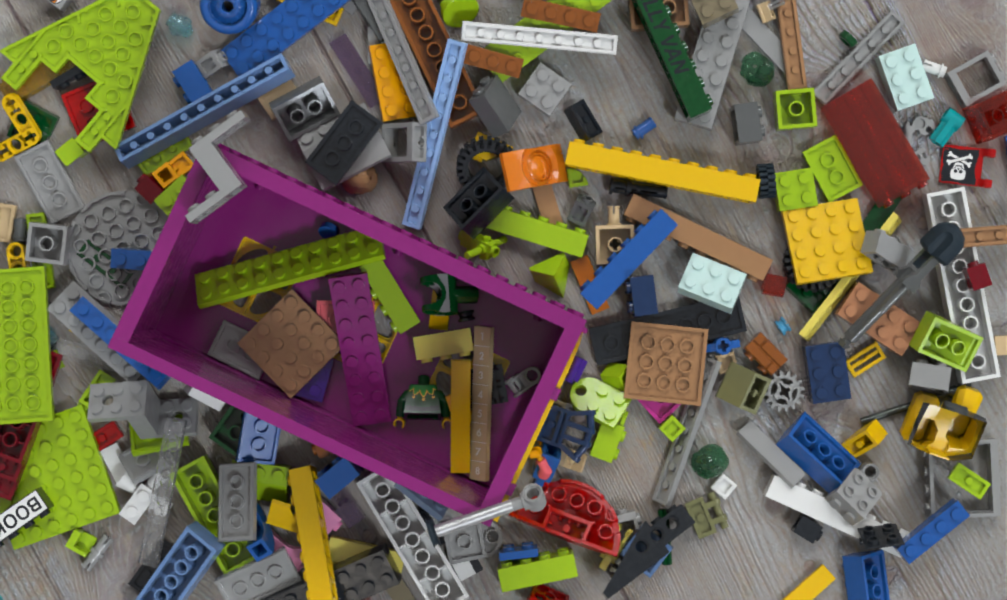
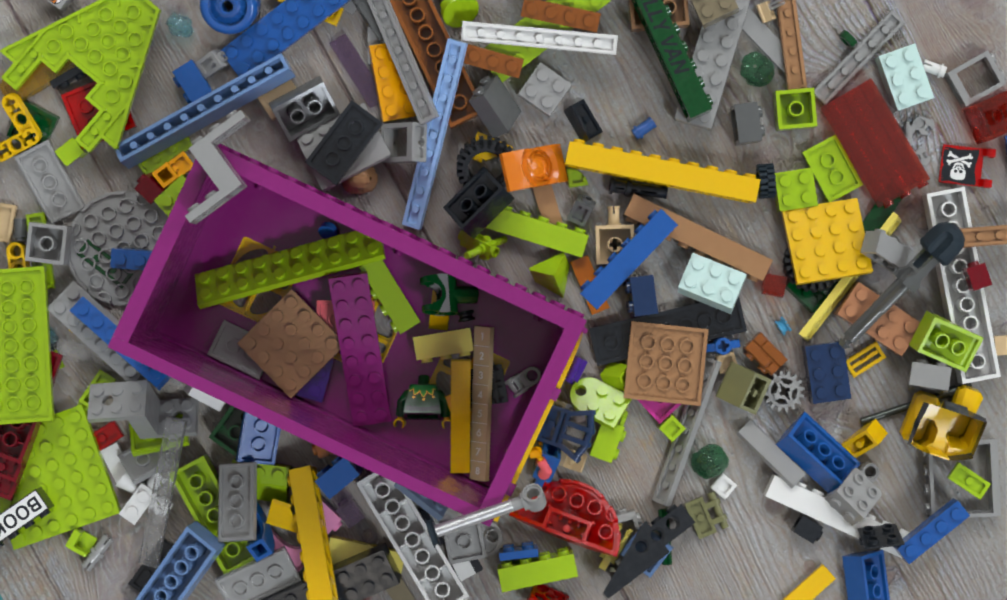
teal piece [928,107,966,148] -> none

